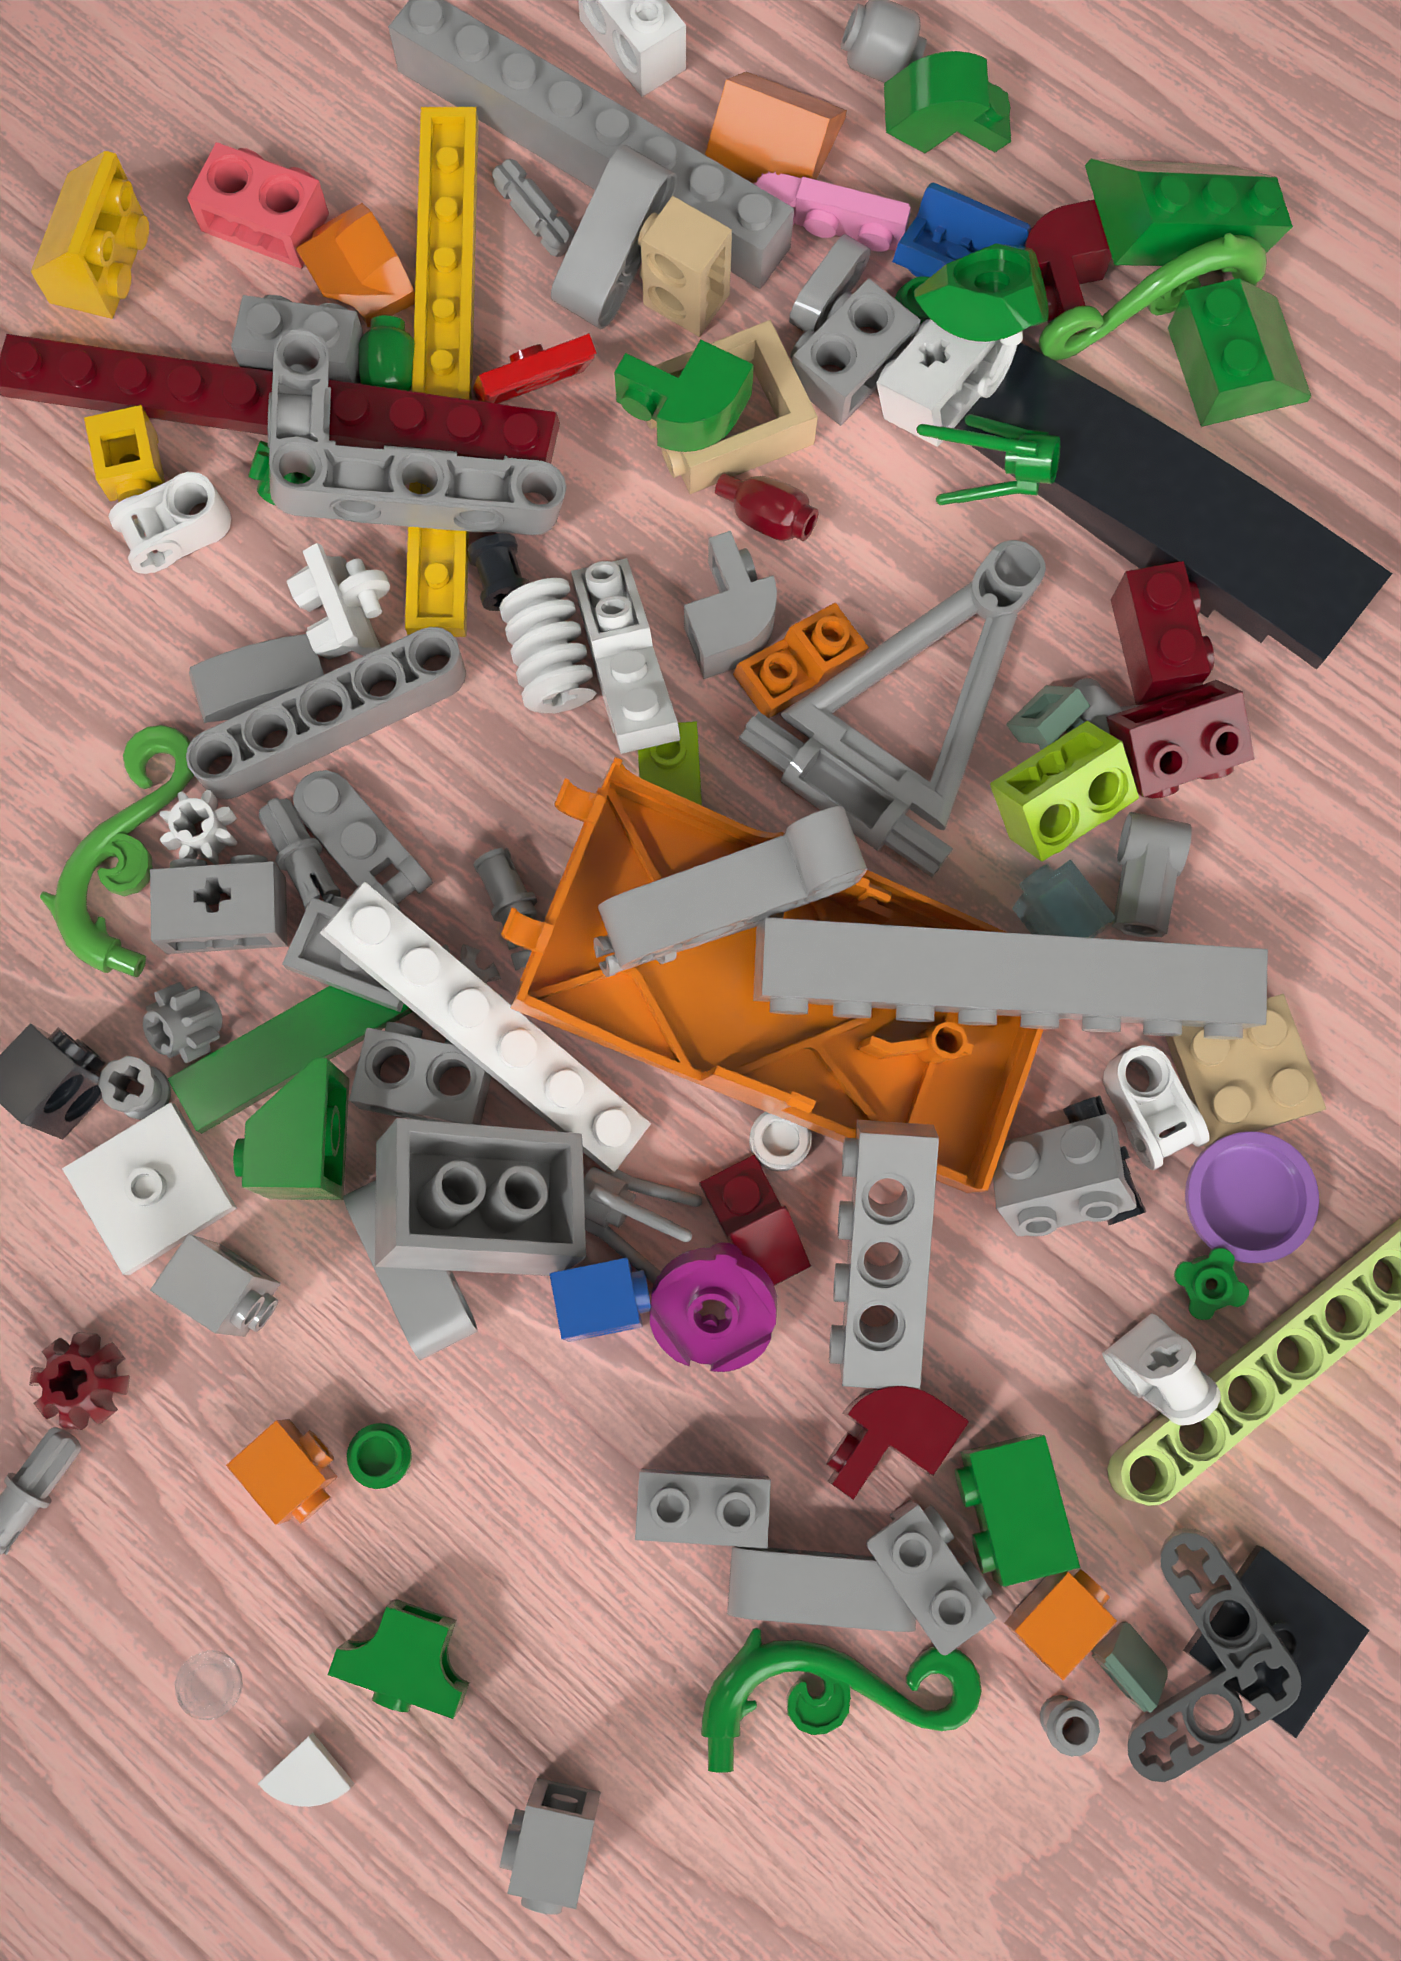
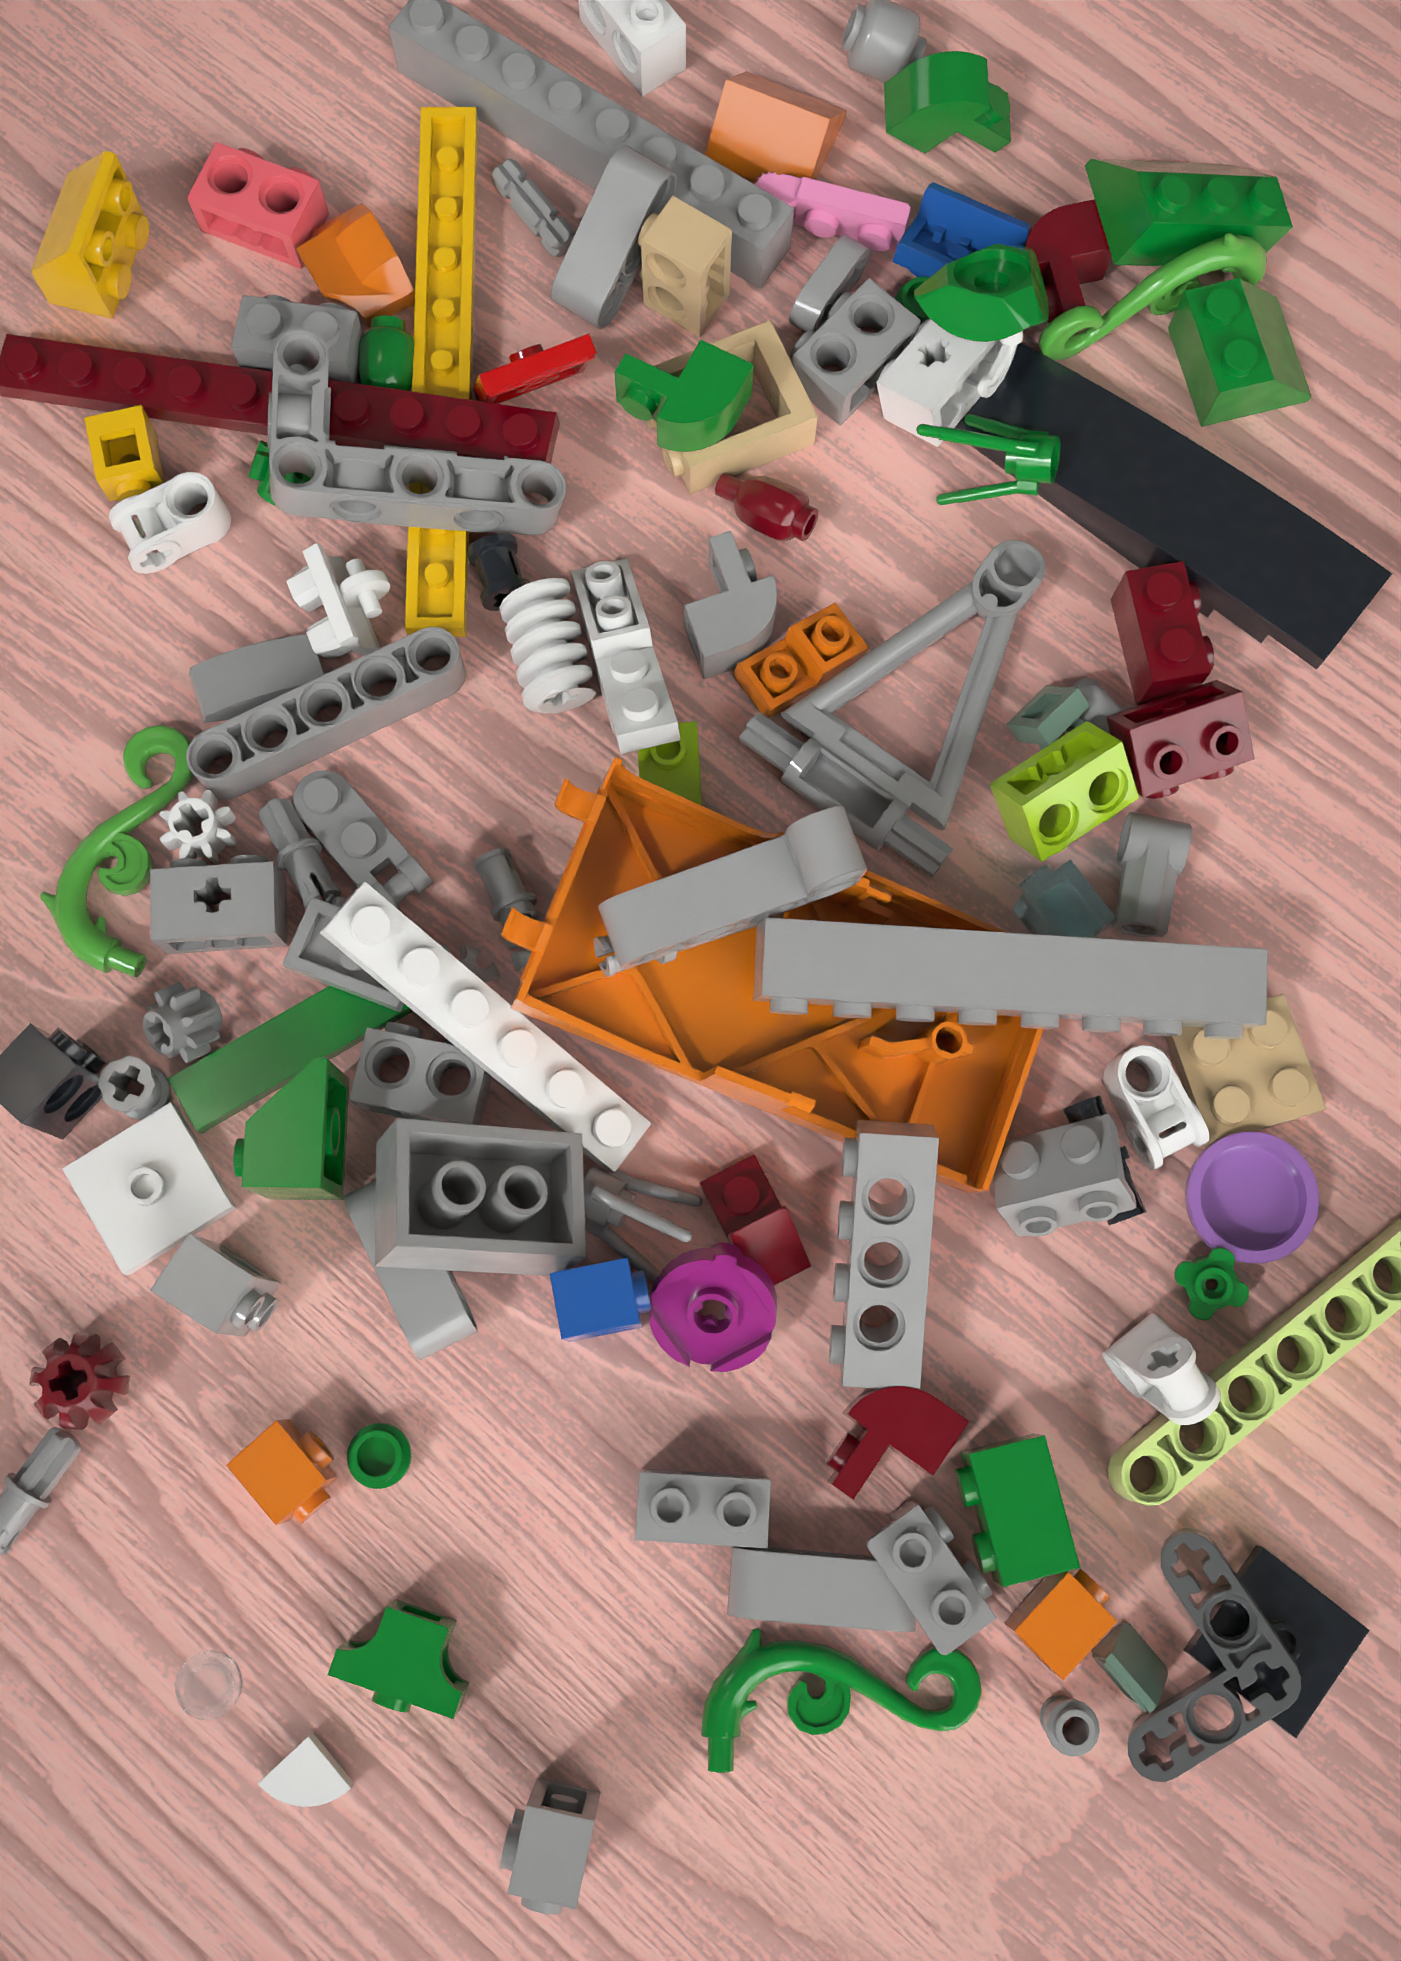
white tile [749,1112,812,1171] -> none

